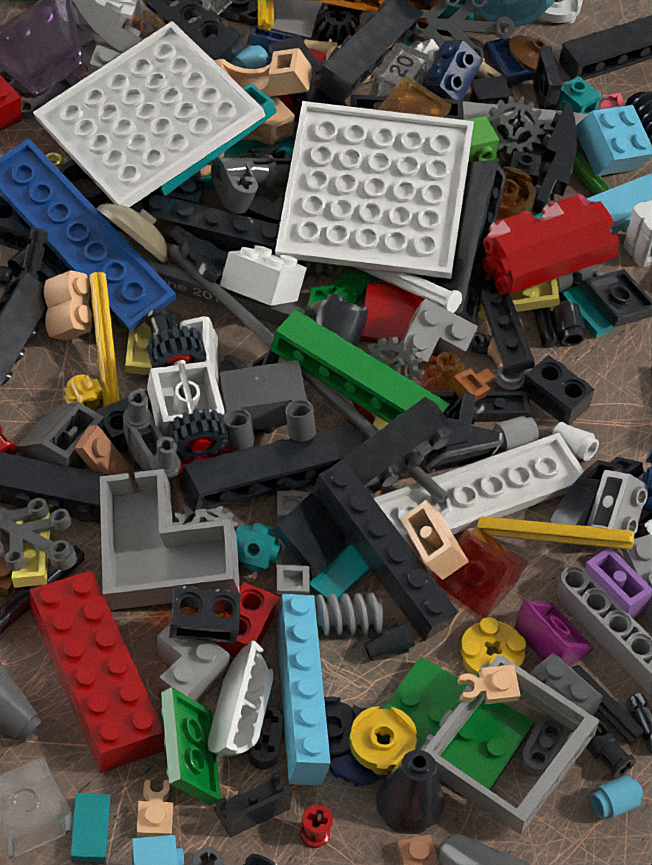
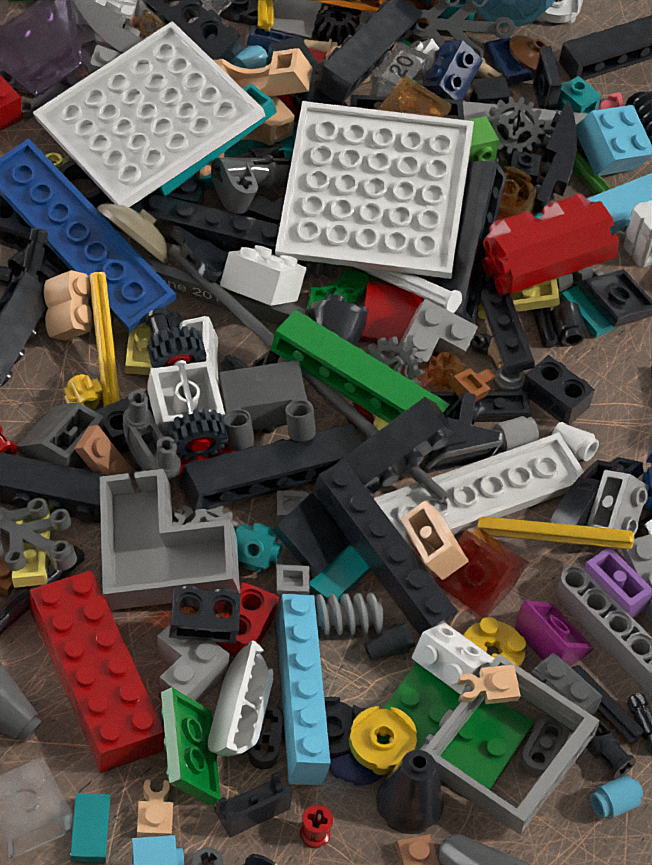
none -> white brick [412,623,494,695]

